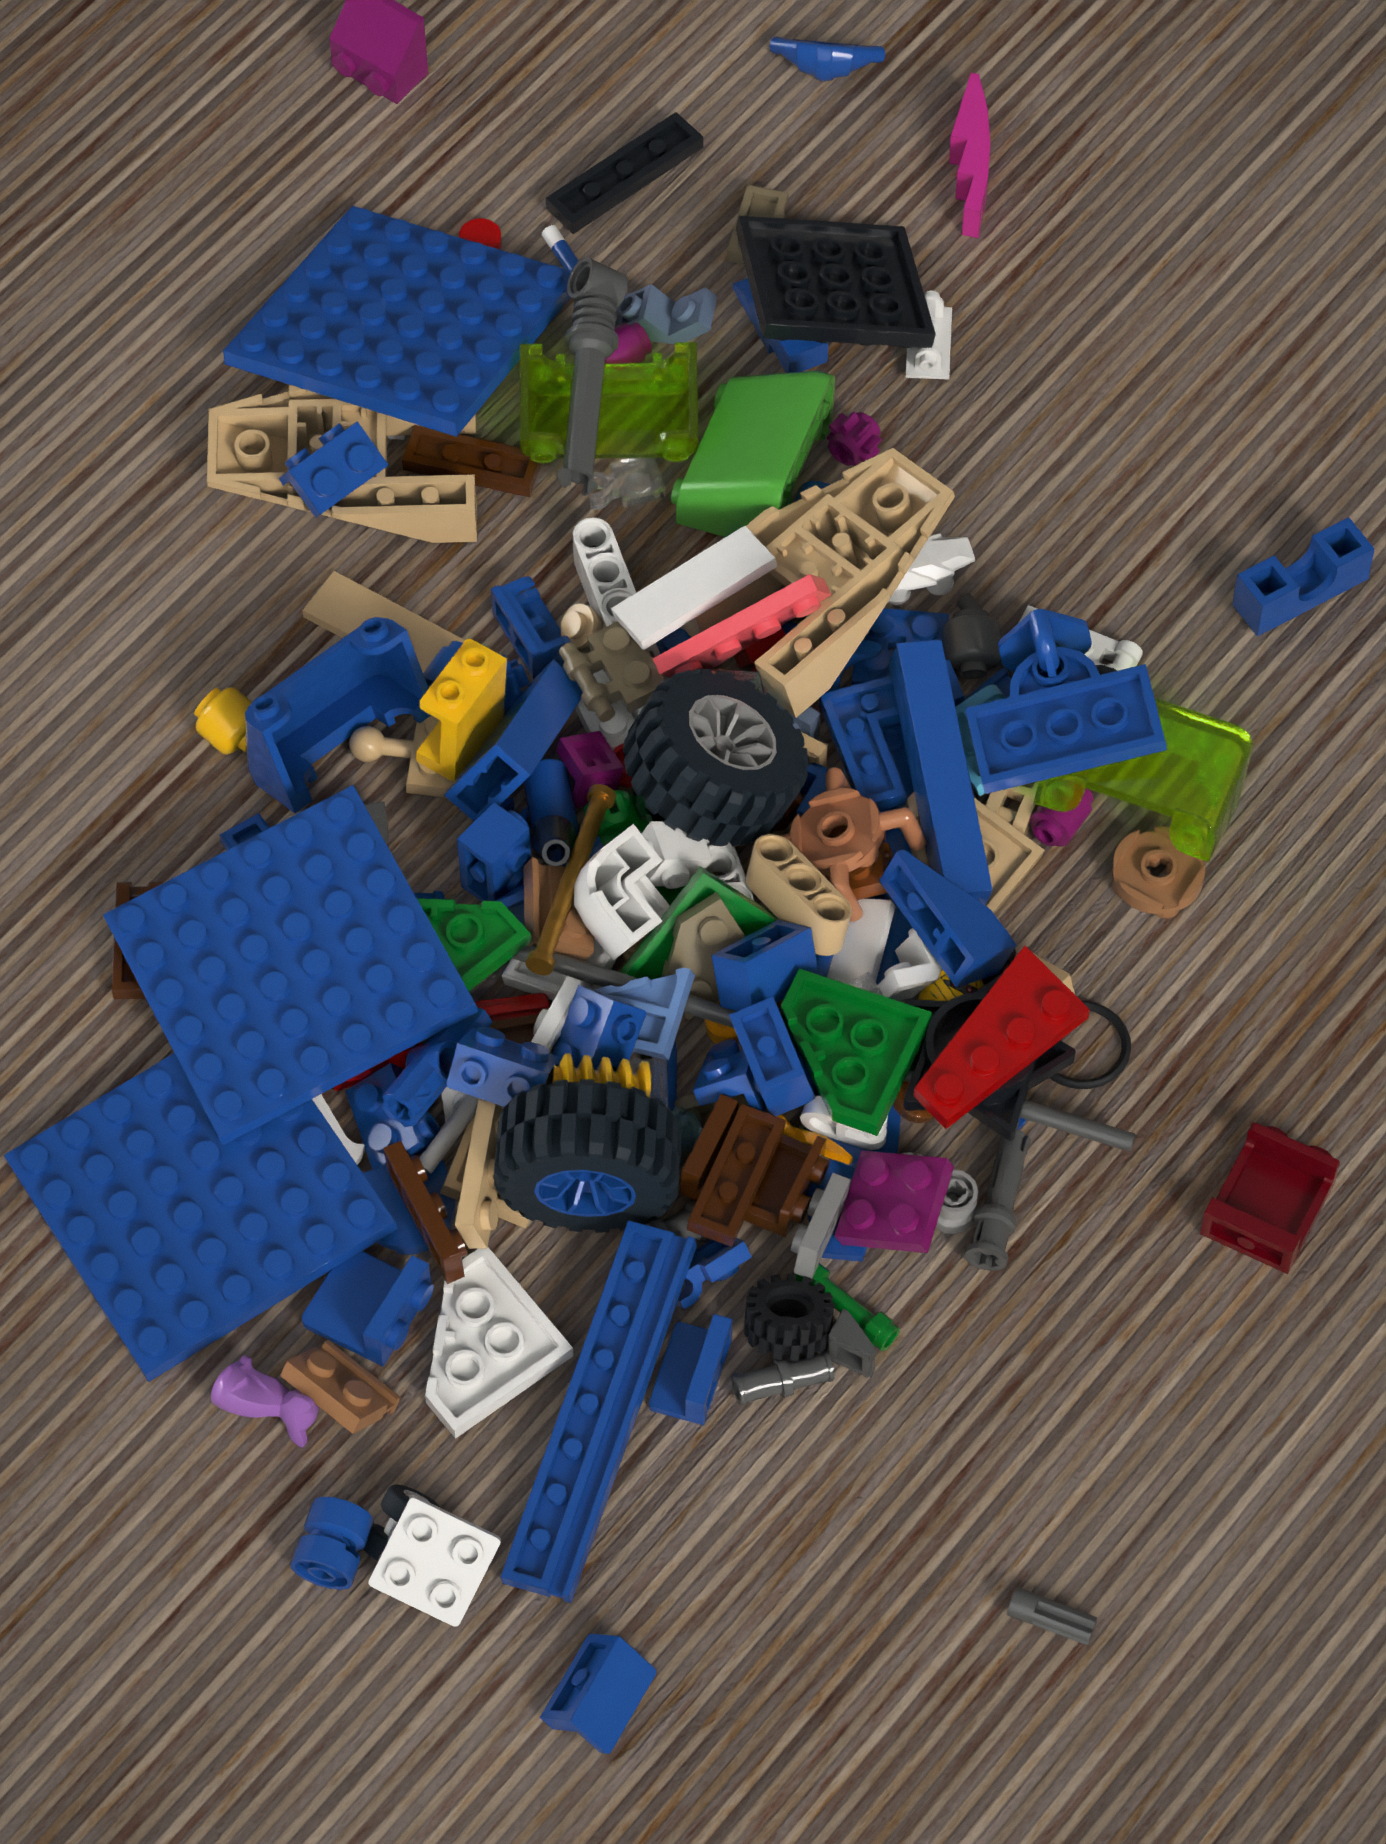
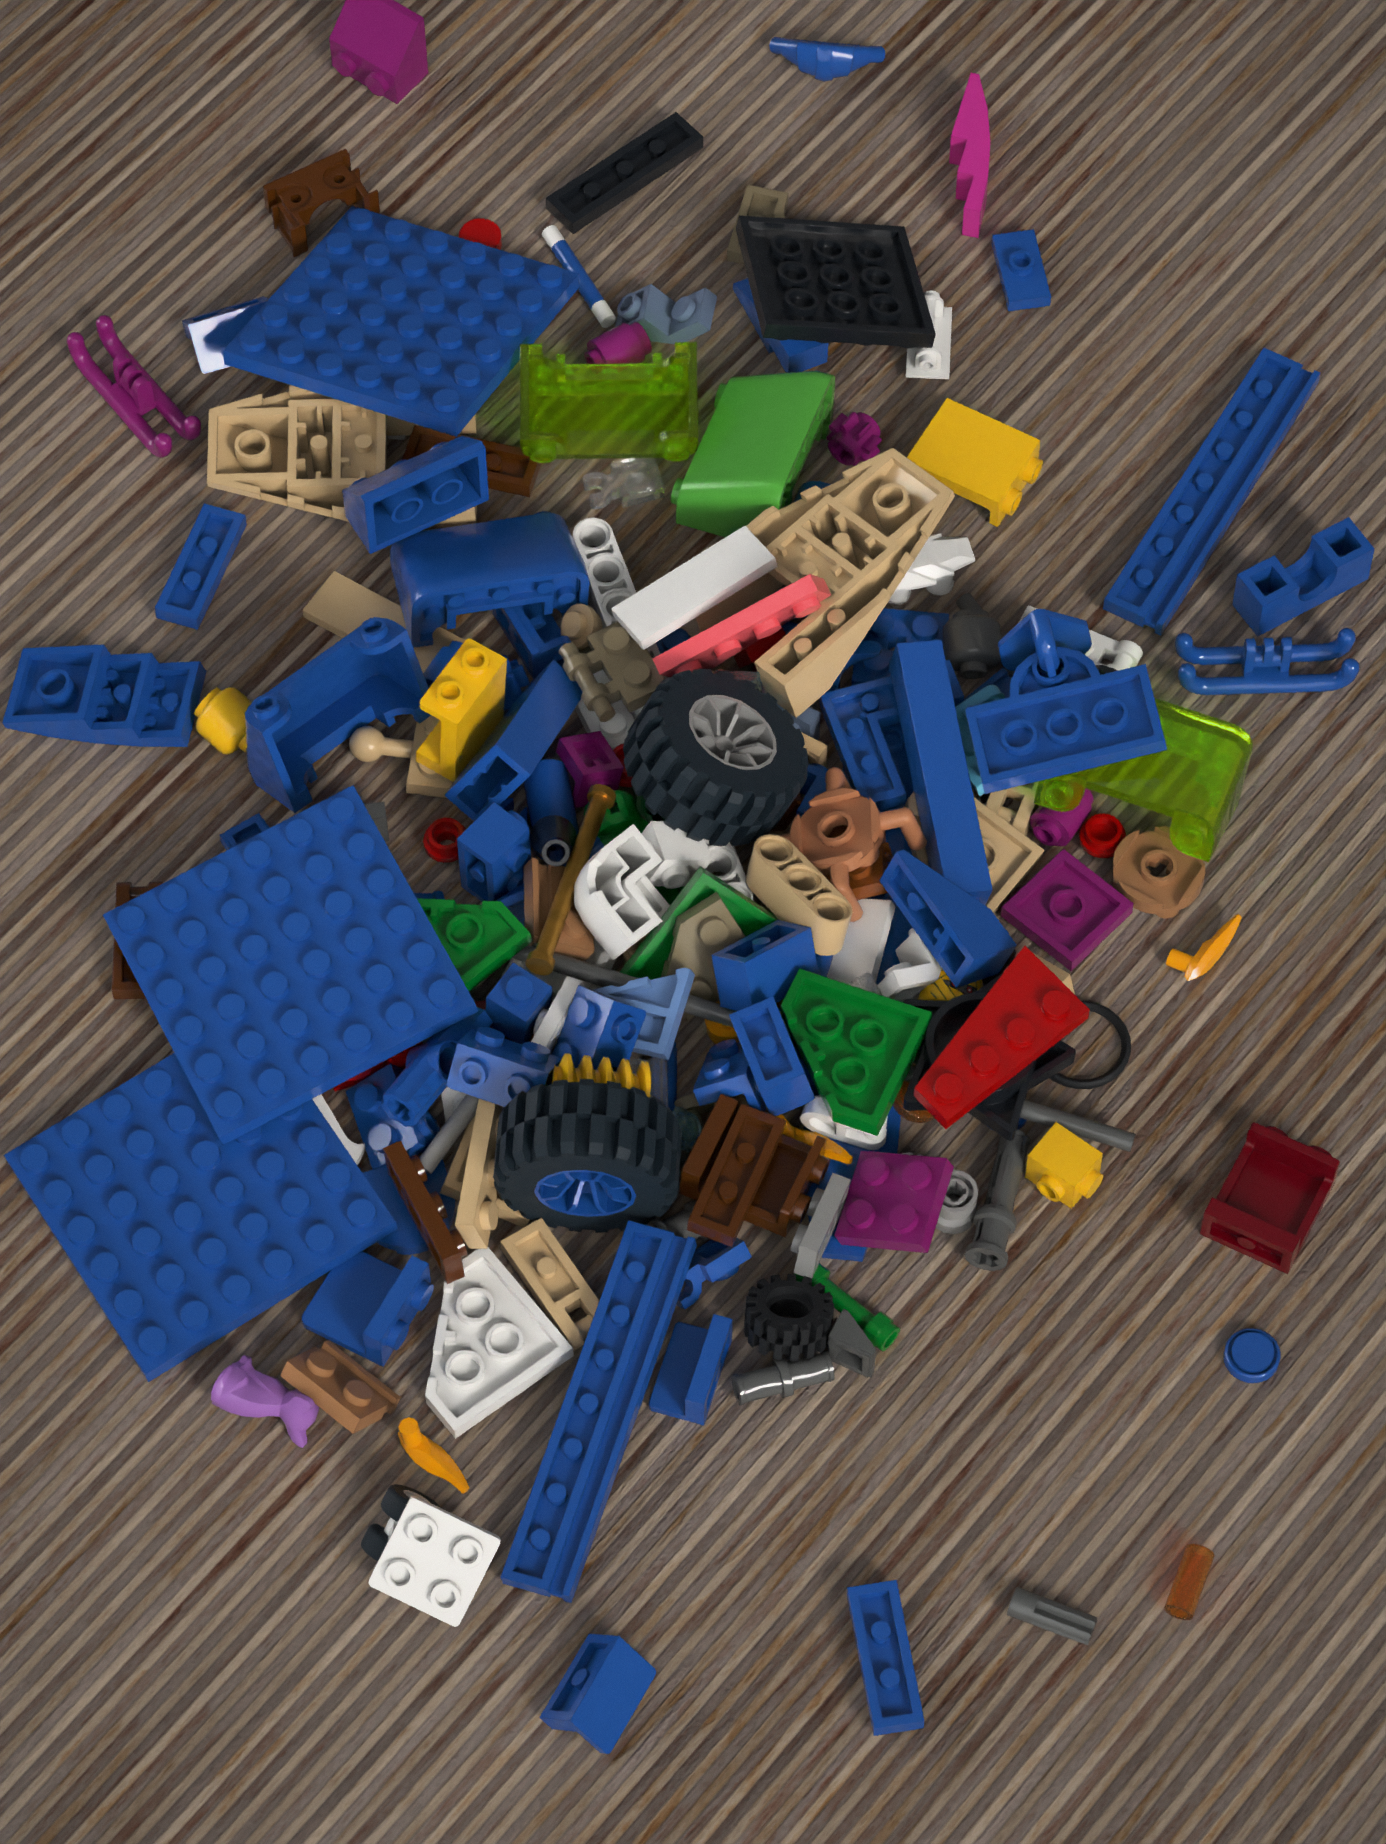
blue bracket [278,421,389,518] -> none
blue wheel [290,1496,374,1590] -> none
dark grey piece [557,257,628,496] -> none
none -> blue slope [2,644,207,747]
none -> magenta piece [67,315,201,458]
none -> blue plate [155,503,247,630]
none -> blue panel [182,296,268,374]
none -> reddish brown piece [263,149,380,257]
none -> blue slope [342,436,489,554]
none -> blue windscreen [390,511,590,648]
none -> light orange bar [397,1417,470,1494]
none -> red plate [423,818,466,863]
none -> blue brick [485,963,553,1044]
none -> tan plate [500,1218,599,1352]
none -> blue plate [847,1580,924,1736]
none -> yellow panel [907,398,1043,527]
none -> blue plate [991,229,1051,312]
none -> magenta plate [1001,849,1134,971]
none -> yellow brick [1025,1122,1103,1209]
none -> red plate [1079,813,1126,858]
none -> blue plate [1103,348,1321,636]
none -> clear orange axle [1164,1544,1215,1620]
none -> light orange bar [1166,914,1242,981]
none -> blue piece [1175,628,1359,695]
none -> blue piece [1223,1328,1281,1383]

